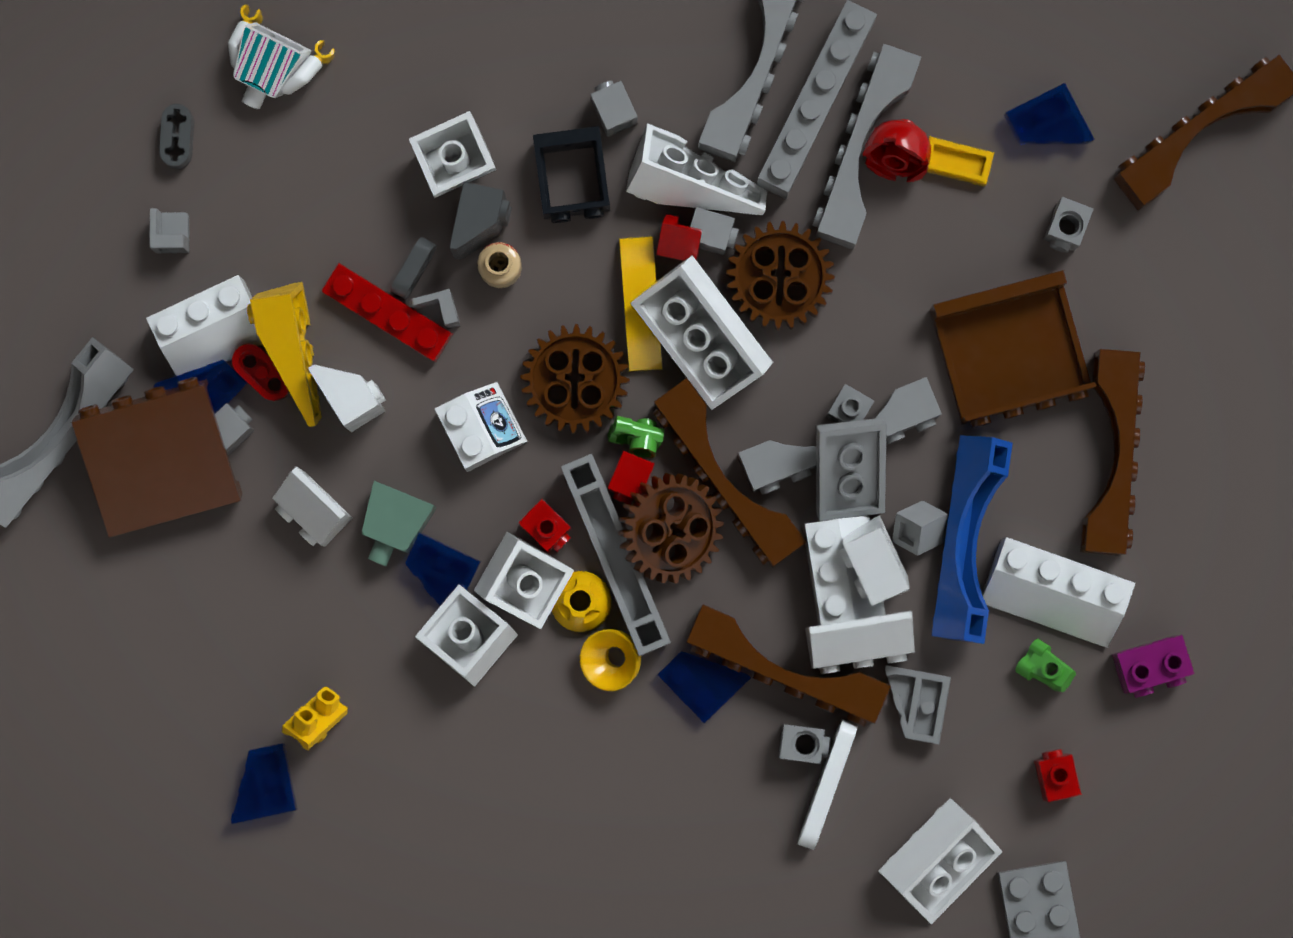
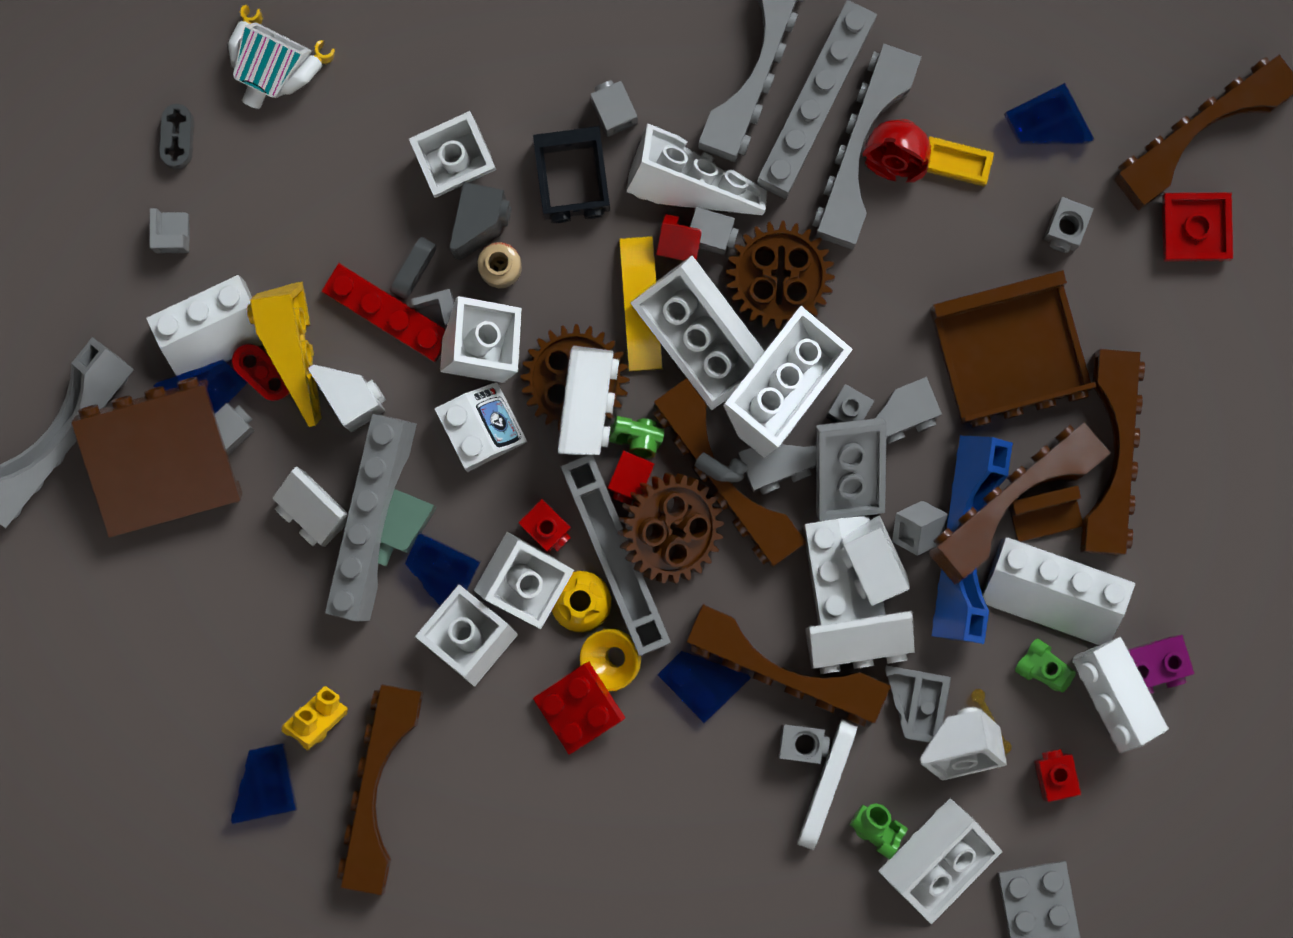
none -> light grey arch [325,414,417,622]
none -> reddish brown arch [337,684,424,895]
none -> white slope [440,296,522,383]
none -> red plate [533,661,626,755]
none -> white slope [558,346,619,455]
none -> dark grey arm [695,452,748,482]
none -> white slope [723,306,853,458]
none -> bright green plate [850,804,908,860]
none -> white slope [921,707,1007,781]
none -> reddish brown arch [928,422,1110,584]
none -> clear yellow hinge [971,689,1012,754]
none -> reddish brown panel [1009,485,1083,542]
none -> white slope [1072,637,1168,753]
none -> red plate [1162,193,1233,261]

